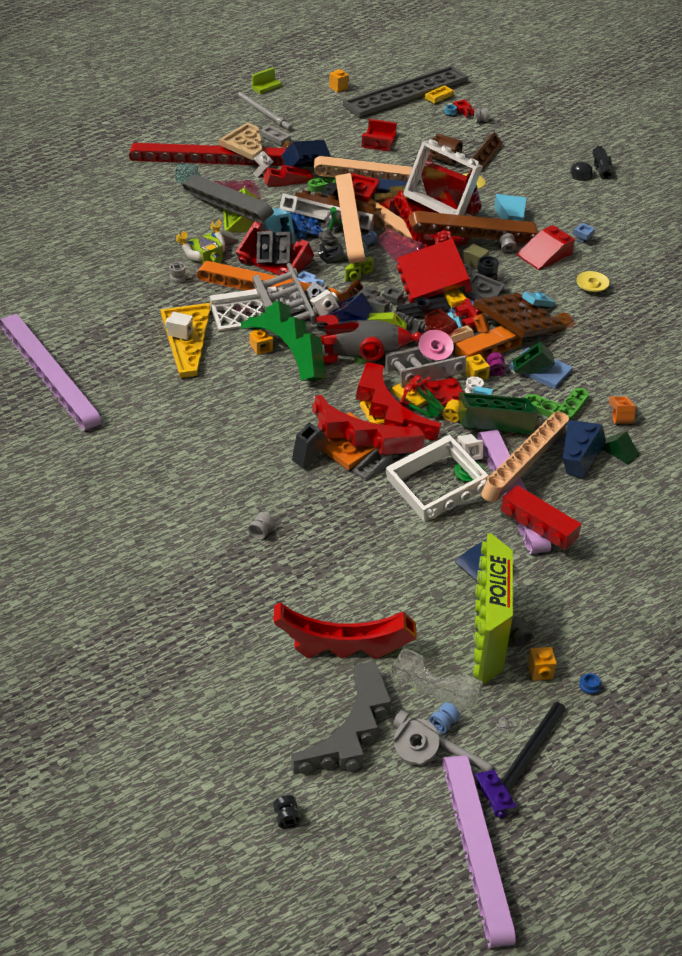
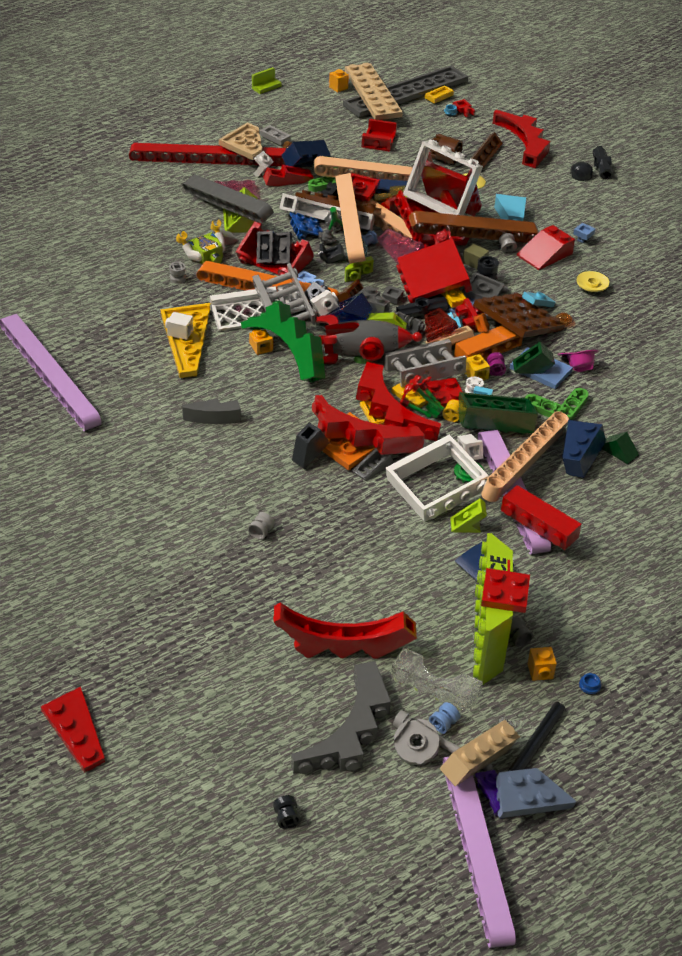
clear light blue brick [175,162,200,183] -> none
light grey bar [238,92,292,131] -> none
medium azure slope [265,208,295,244] -> none
bright pink dish [419,330,454,361] -> none
light grey wheel [474,108,488,123] -> none
orange plate [609,396,636,424] -> none
none -> red wing [41,686,105,773]
none -> dark grey slope [182,398,241,424]
none -> tan plate [345,63,403,120]
none -> tan brick [440,720,520,787]
none -> lime slope [450,498,487,533]
none -> red plate [481,568,530,613]
none -> red arch [492,110,550,168]
none -> sand blue wing [496,768,576,818]
none -> dark pink piece [557,350,599,372]

